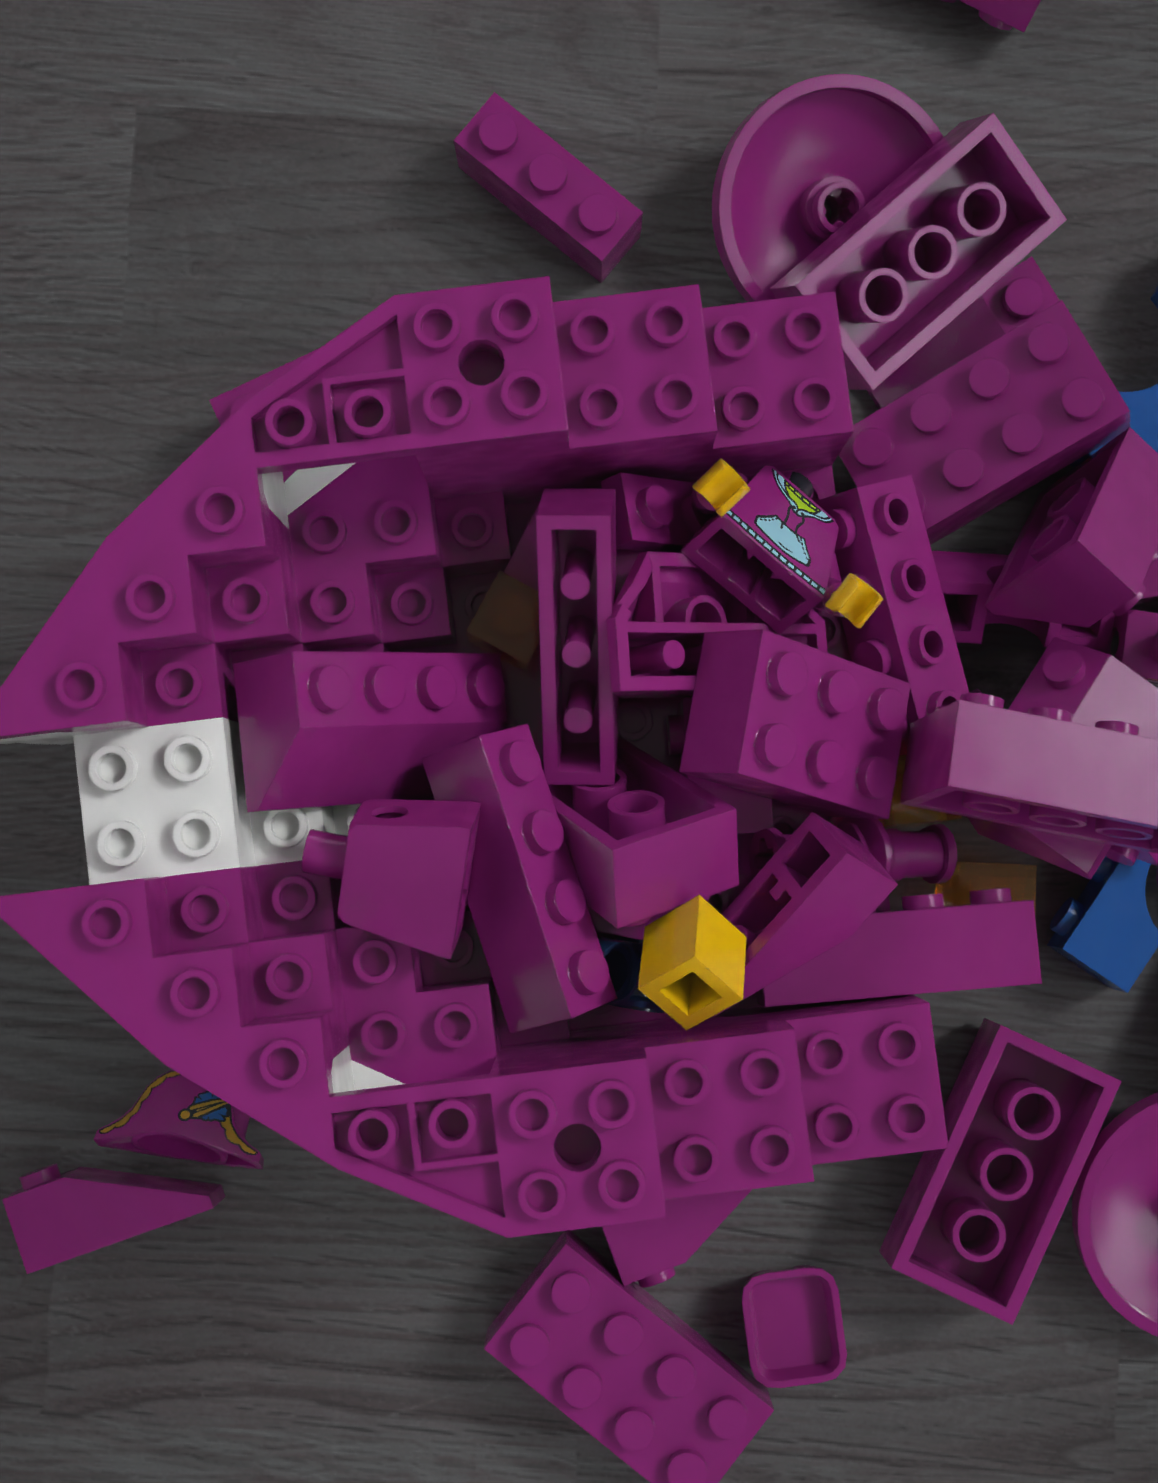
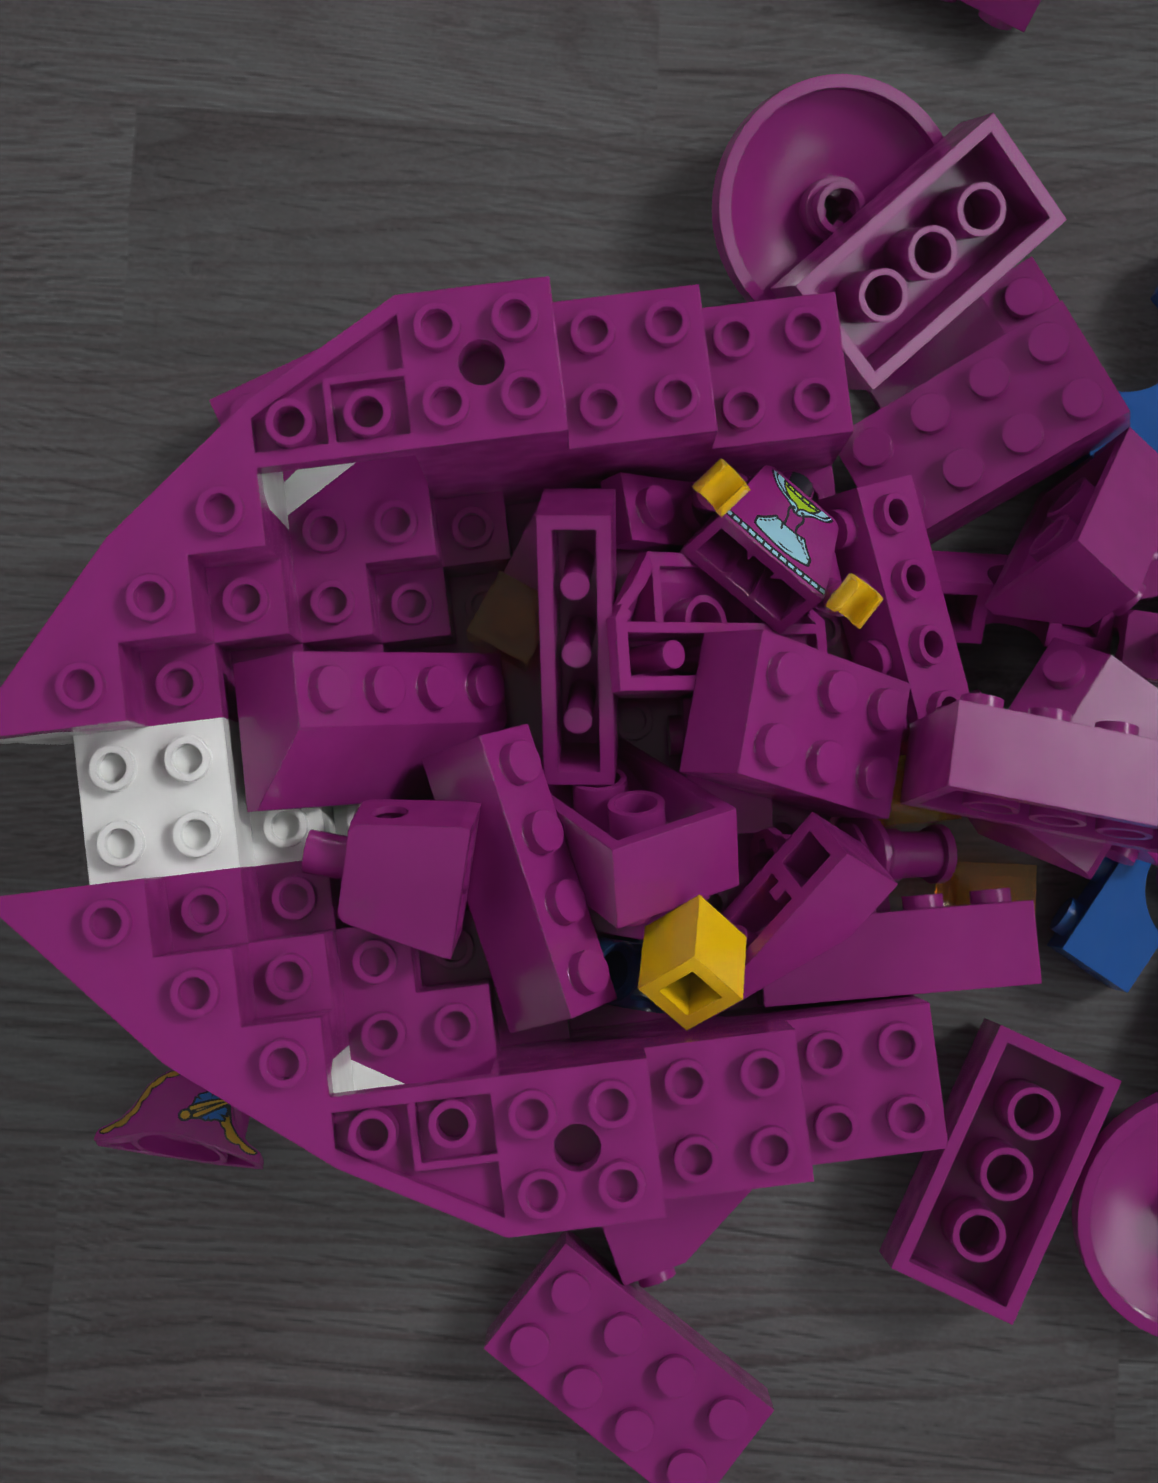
magenta slope [2,1163,226,1274] -> none
magenta brick [454,92,643,283] -> none
magenta piece [741,1265,847,1388] -> none

